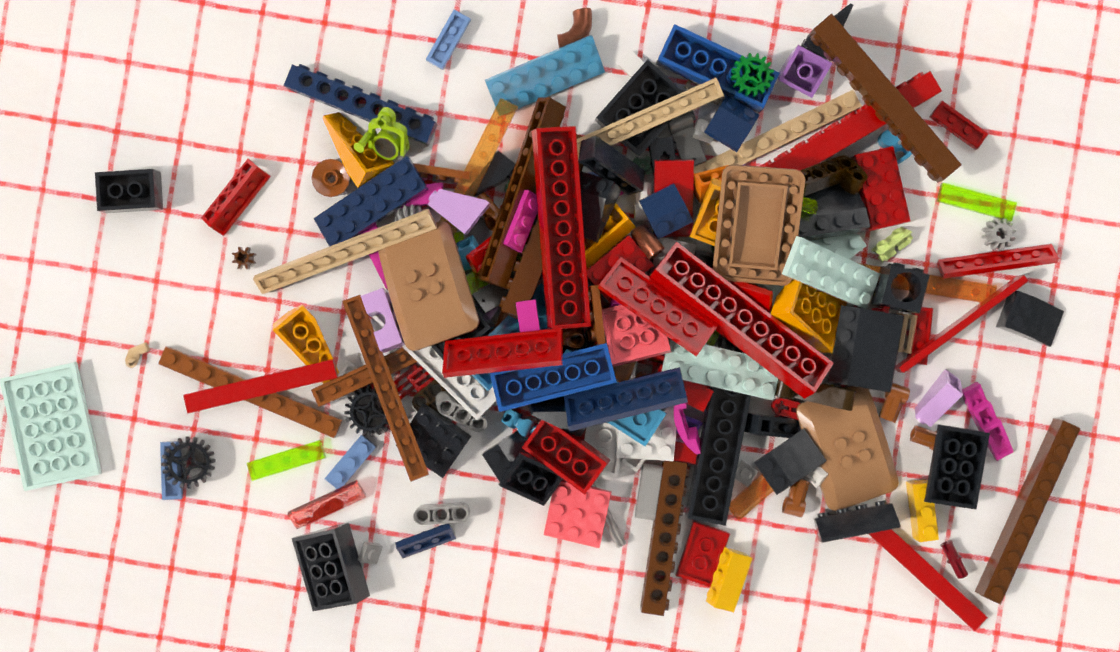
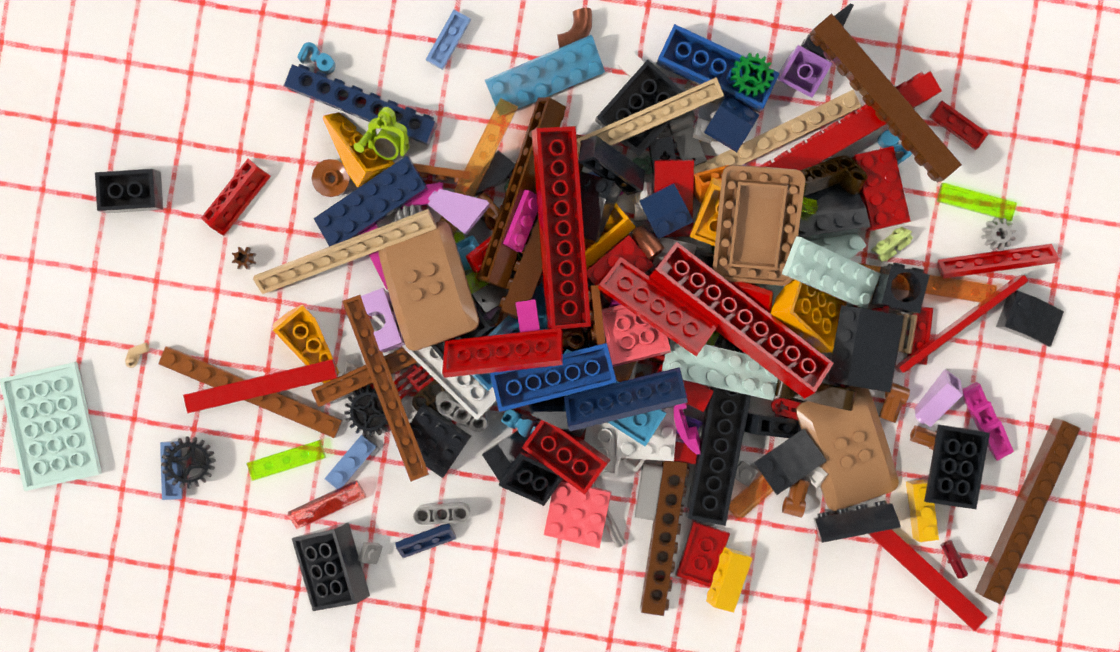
none -> dark azure leg [297,42,336,74]

